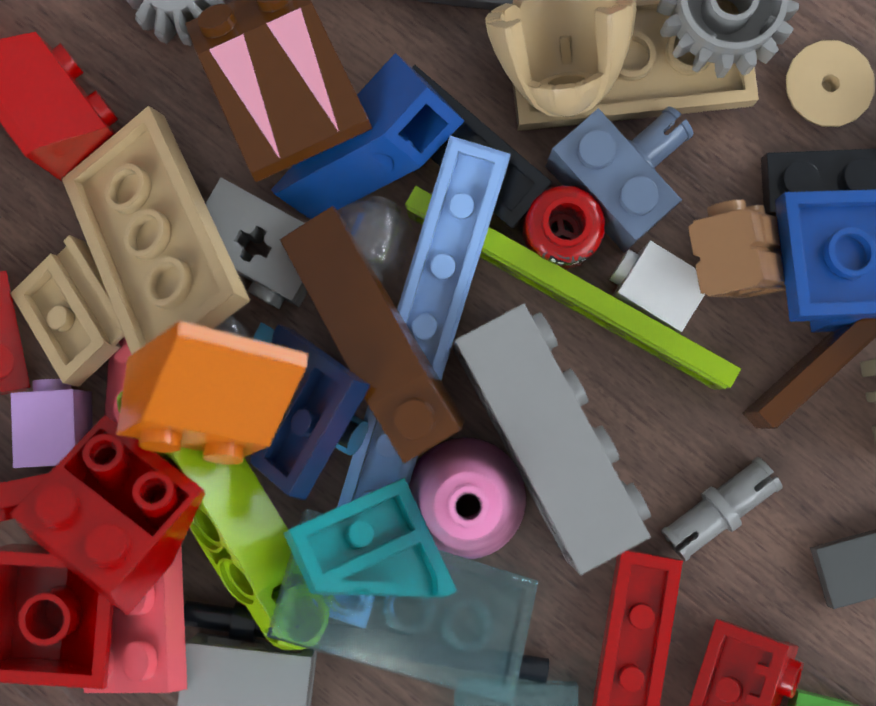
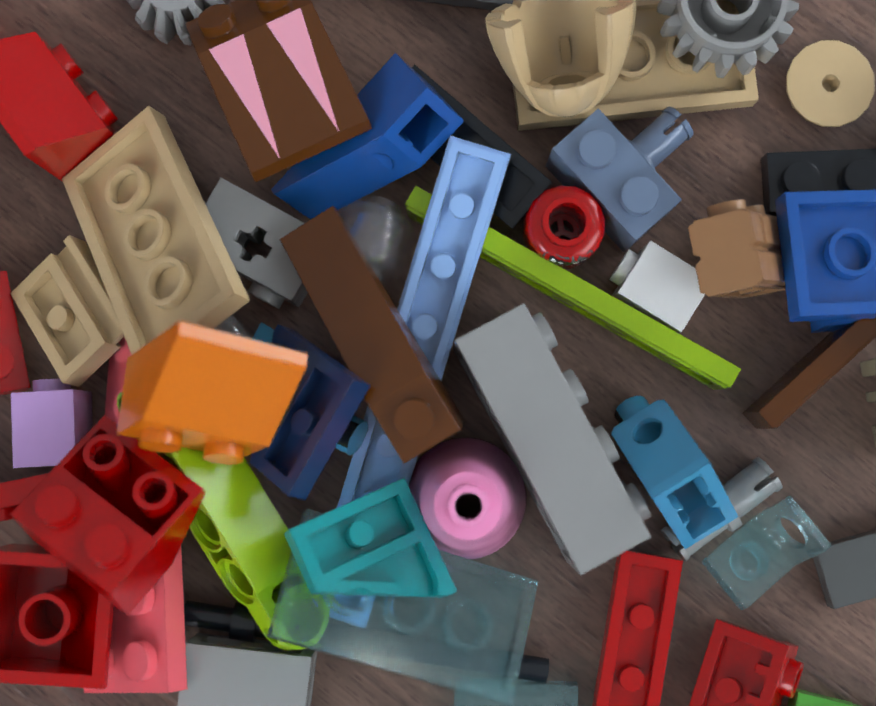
none -> dark azure torso [611,396,739,549]
none -> clear light blue bracket [702,496,831,610]

